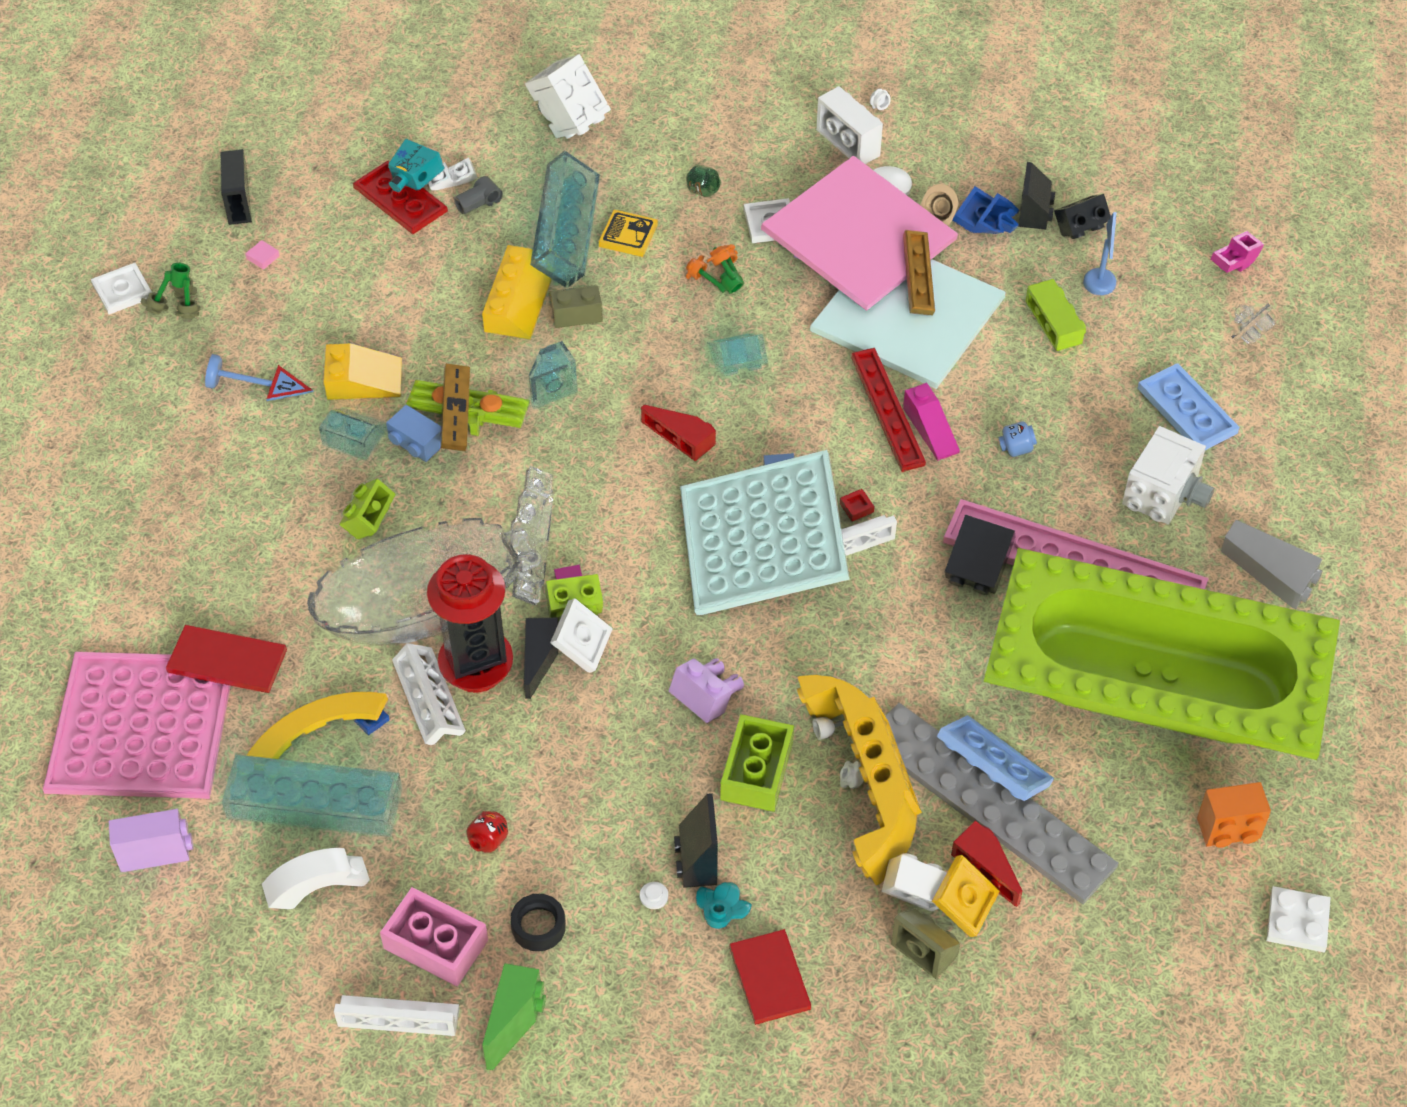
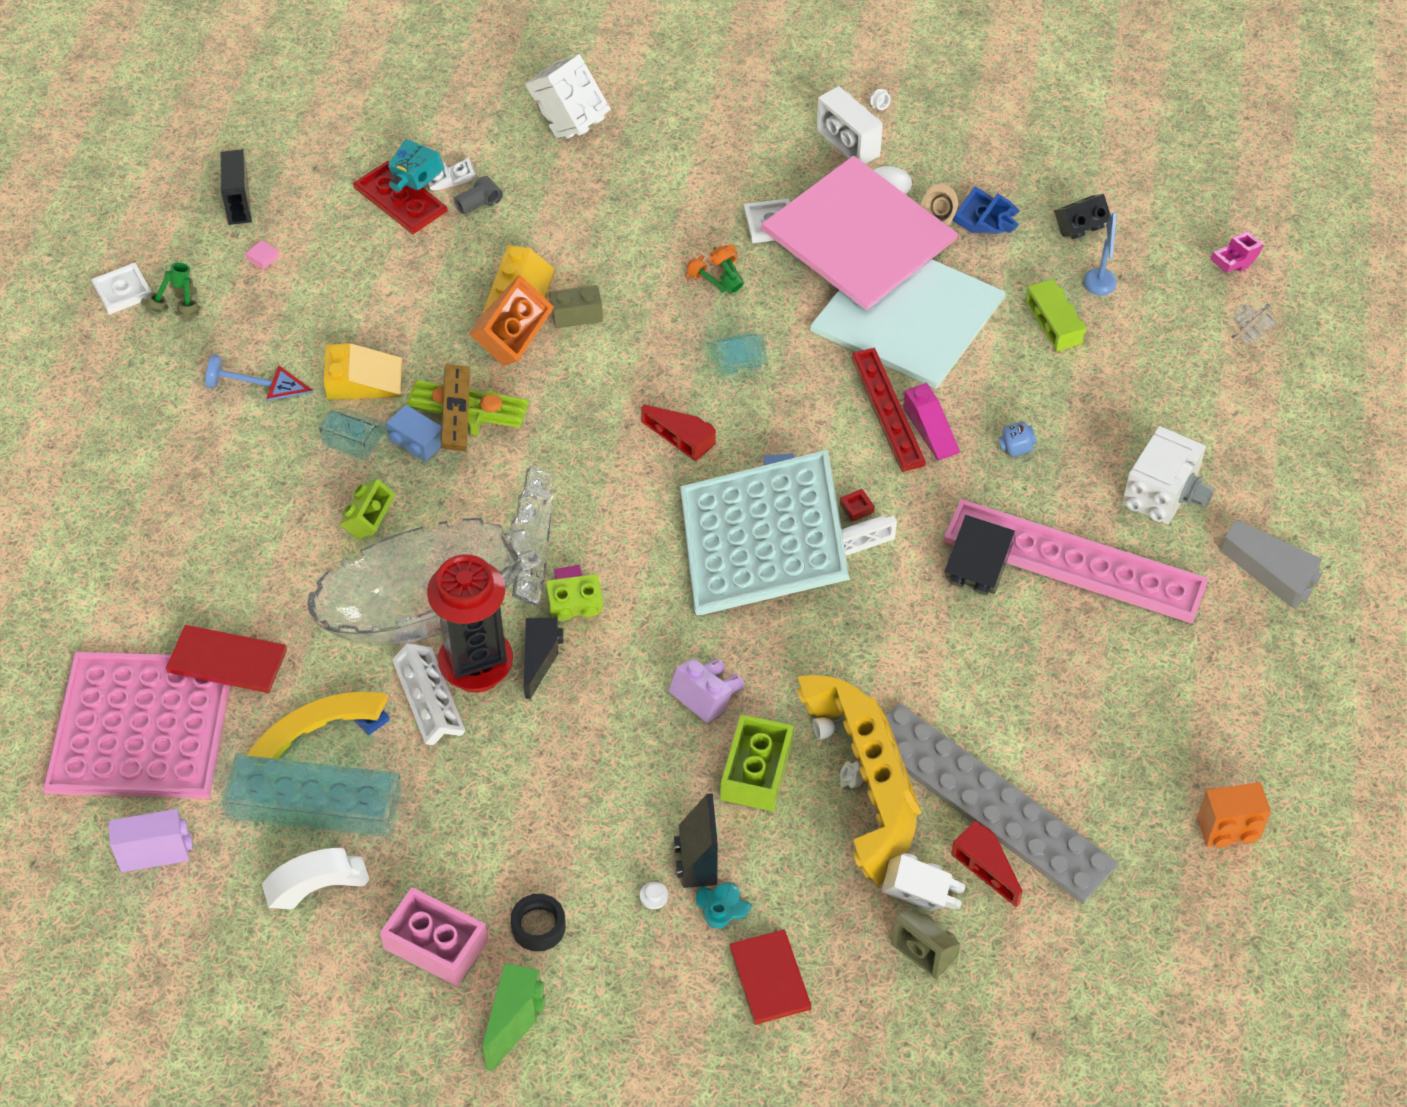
white fence [334,995,460,1036] -> none
red head [466,811,508,853] -> none
clear light blue slope [529,341,578,410] -> none
clear light blue brick [530,150,600,288] -> none
white plate [550,598,613,673] -> none
tile [599,210,658,257] -> none
clear green head [686,165,721,197] -> none
pearl gold tile [903,230,935,315] -> none
yellow tile [932,855,1000,937] -> none
light blue plate [937,715,1054,801] -> none
lime piece [984,548,1340,761] -> none
black slope [1018,162,1055,230] -> none
light blue plate [1137,363,1240,450] -> none
white plate [1266,886,1331,952] -> none
none -> orange slope [469,275,554,365]

